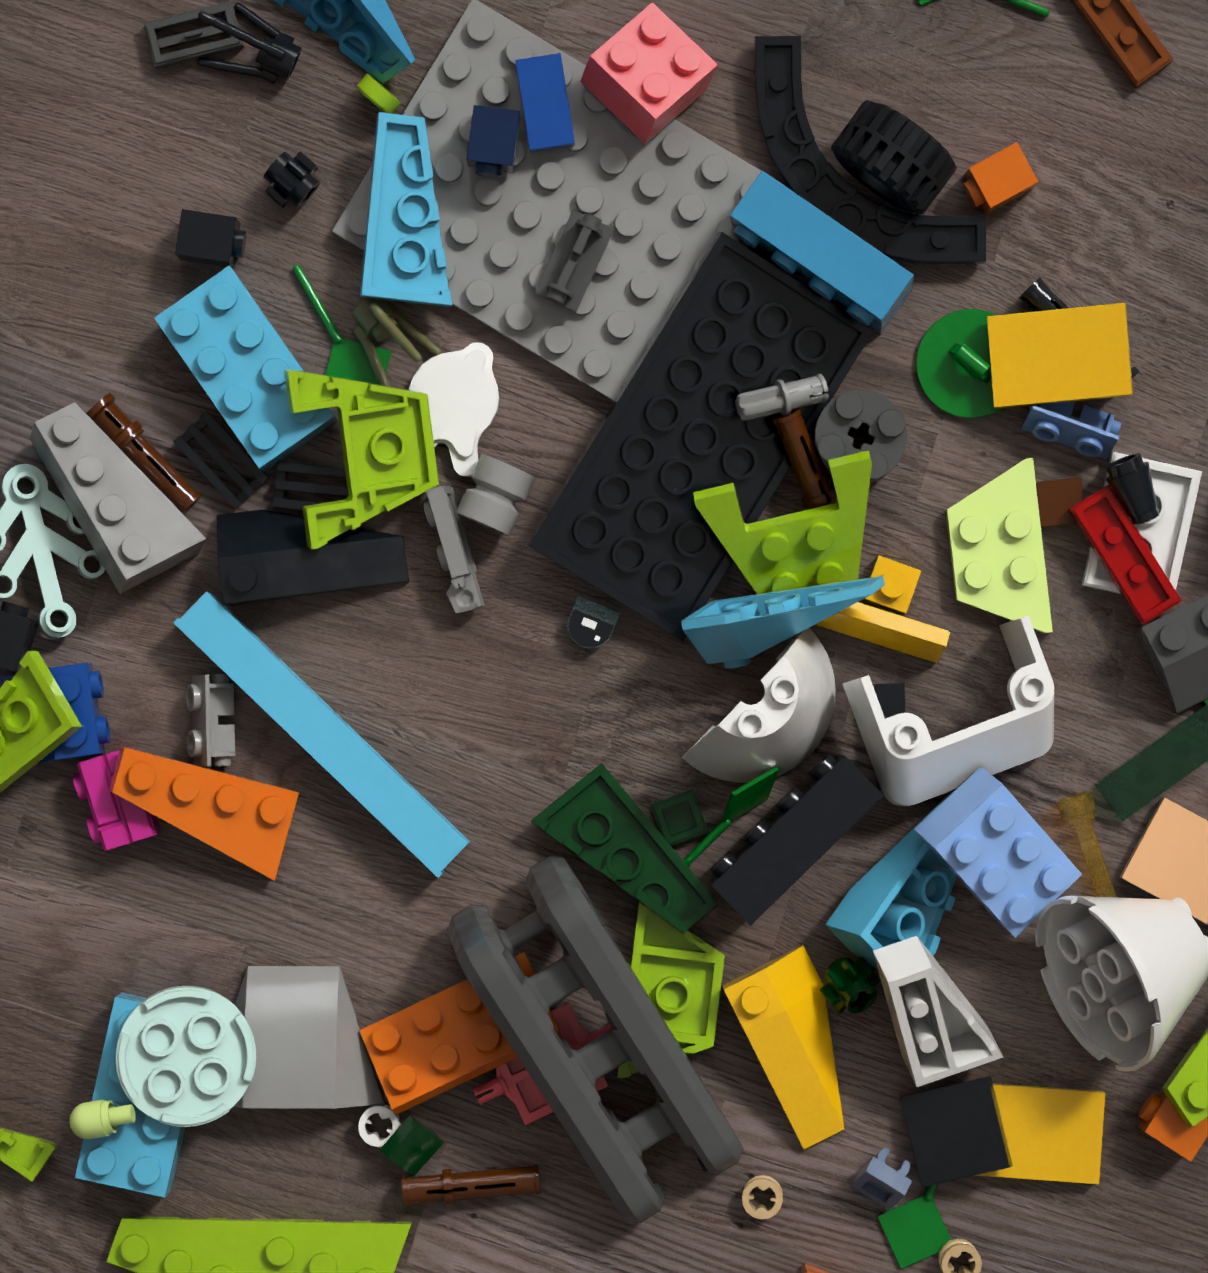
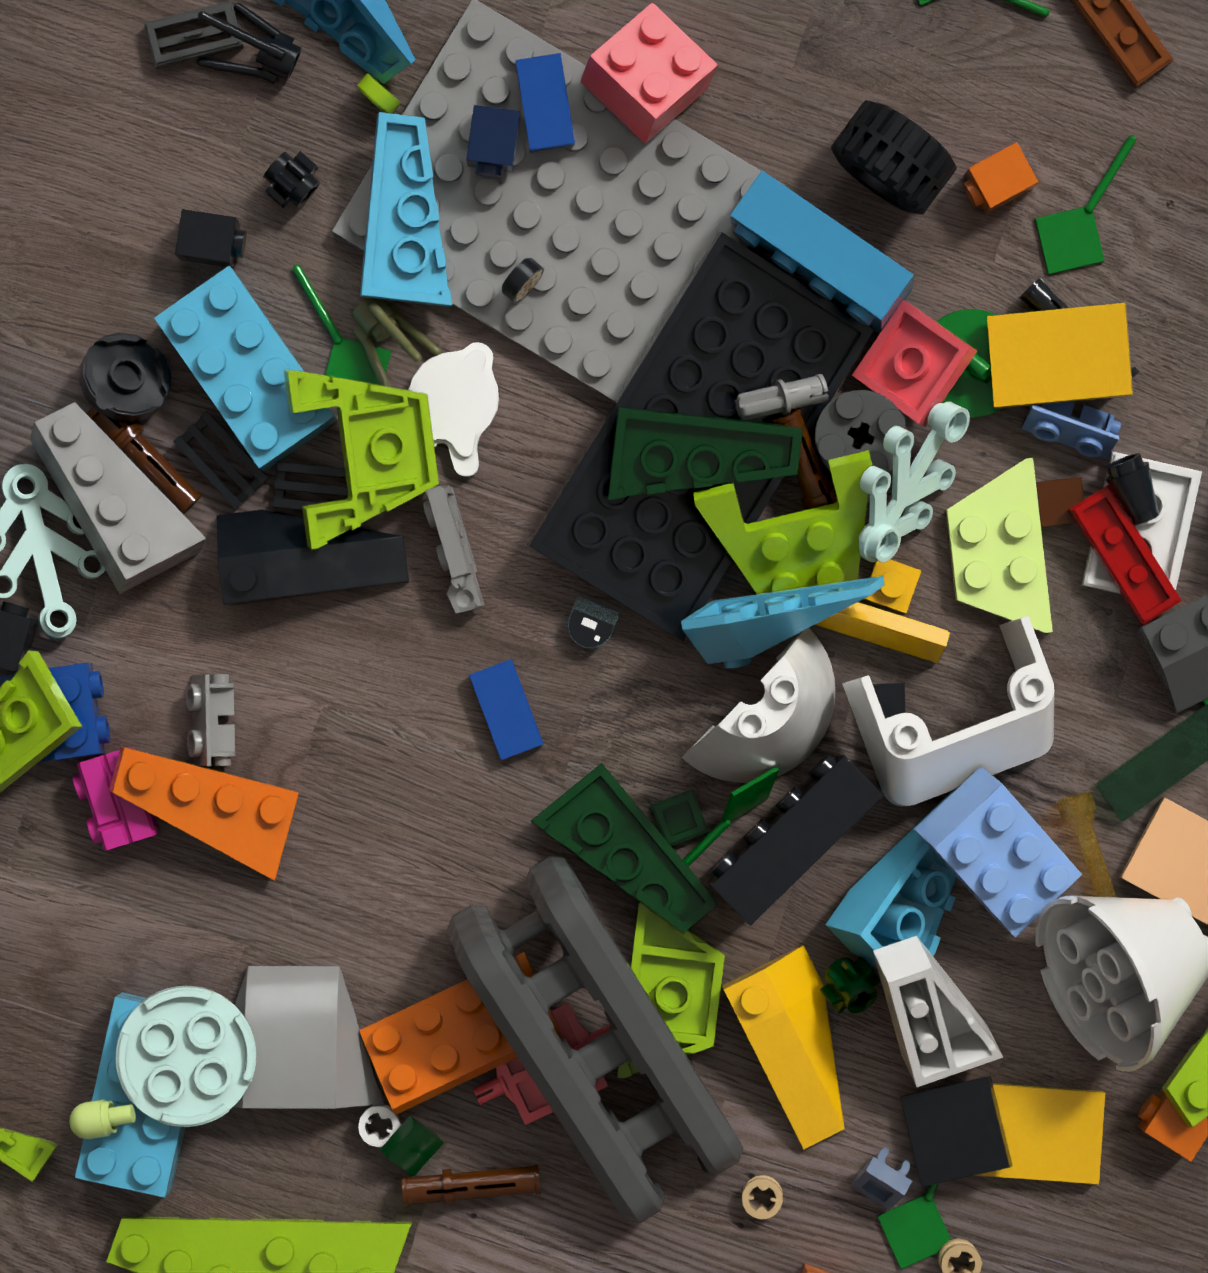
medium azure tile [173,591,470,878] -> none
light grey wheel [455,454,535,536] -> none
dark grey hinge [535,210,615,312] -> none
black plate [754,36,986,264] -> none
none -> black tile [79,332,171,422]
none -> blue tile [469,659,544,760]
none -> black tile [501,258,544,303]
none -> dark green wing [608,406,803,500]
none -> coral plate [852,300,977,427]
none -> light aqua plant [859,402,970,562]
none -> green piece [1035,135,1136,275]

